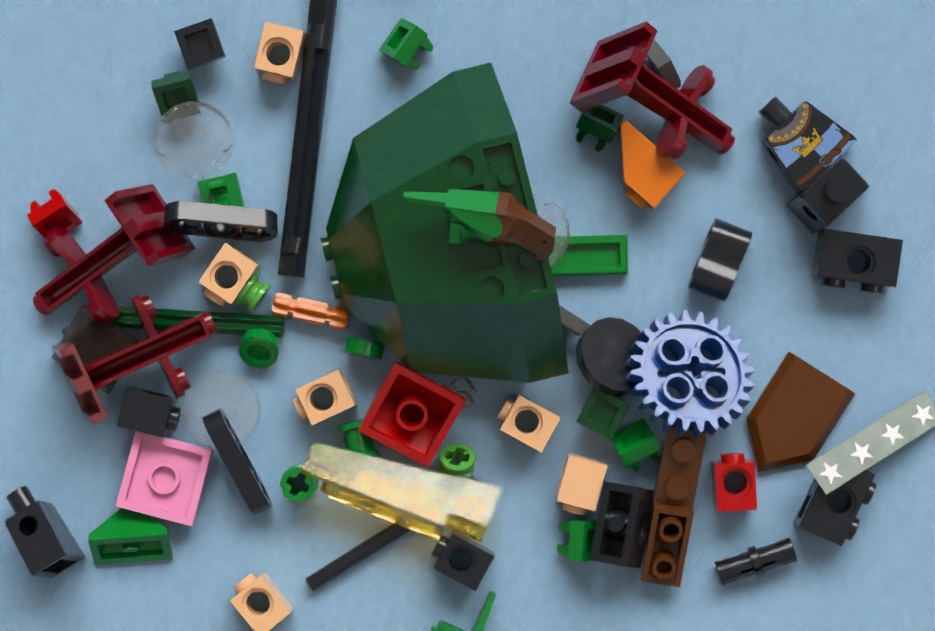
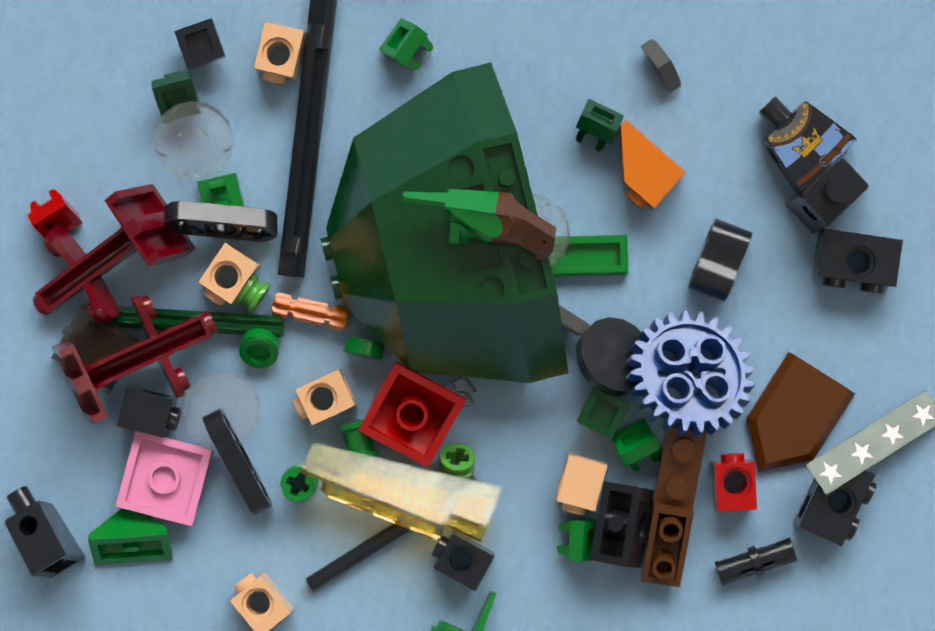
light nougat brick [497,393,561,453] -> none
dark red piece [569,21,735,160] -> none

